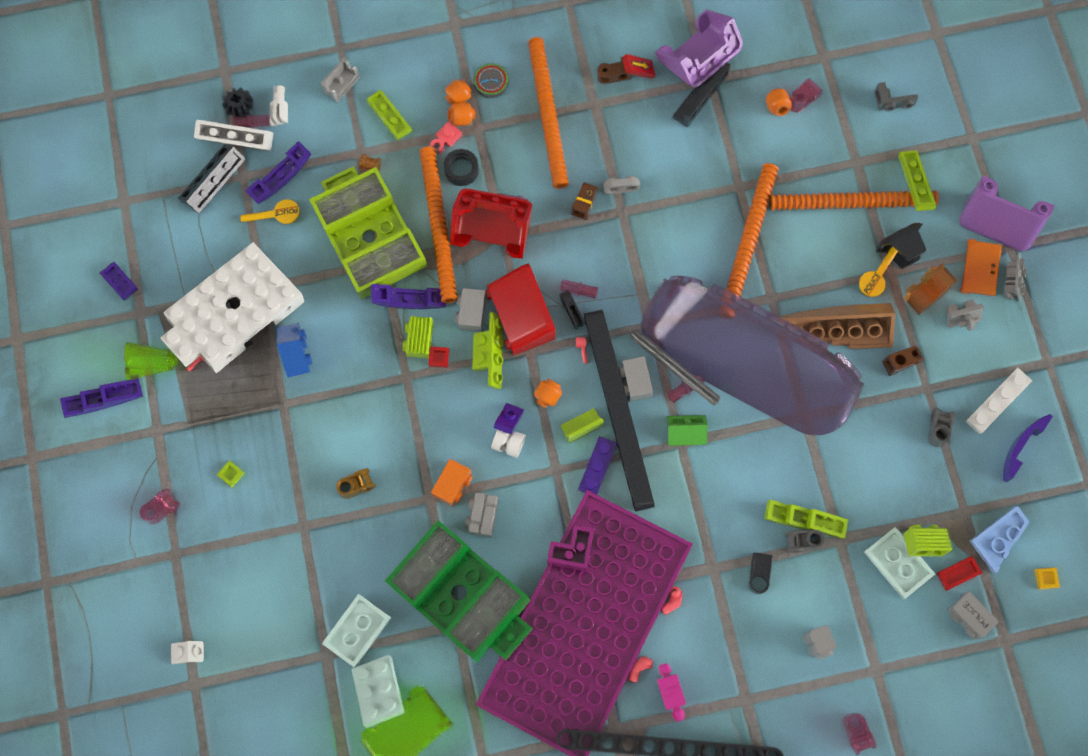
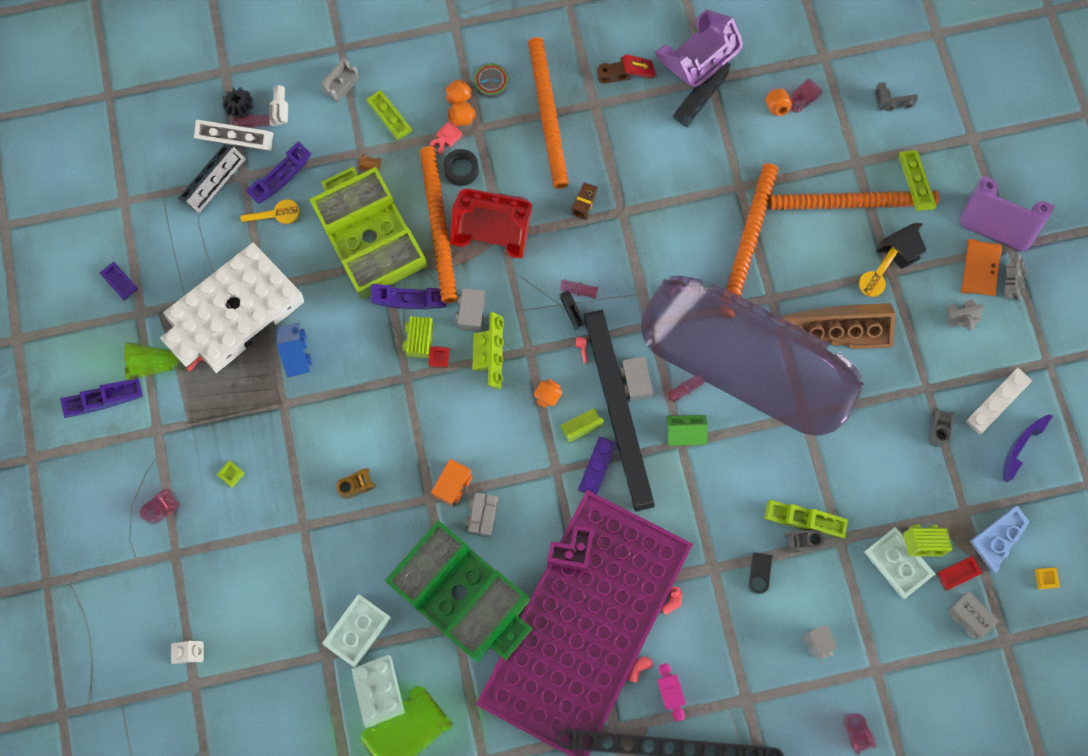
red windscreen [485,263,556,355] -> none
white wheel [491,430,526,458] -> none
dark purple plate [493,403,524,435] -> none
light grey plate [603,176,640,194] -> none
dark grey axle [630,329,721,406] -> none
reddish brown leg [882,346,924,376] -> none
clear orange brick [904,263,957,315] -> none

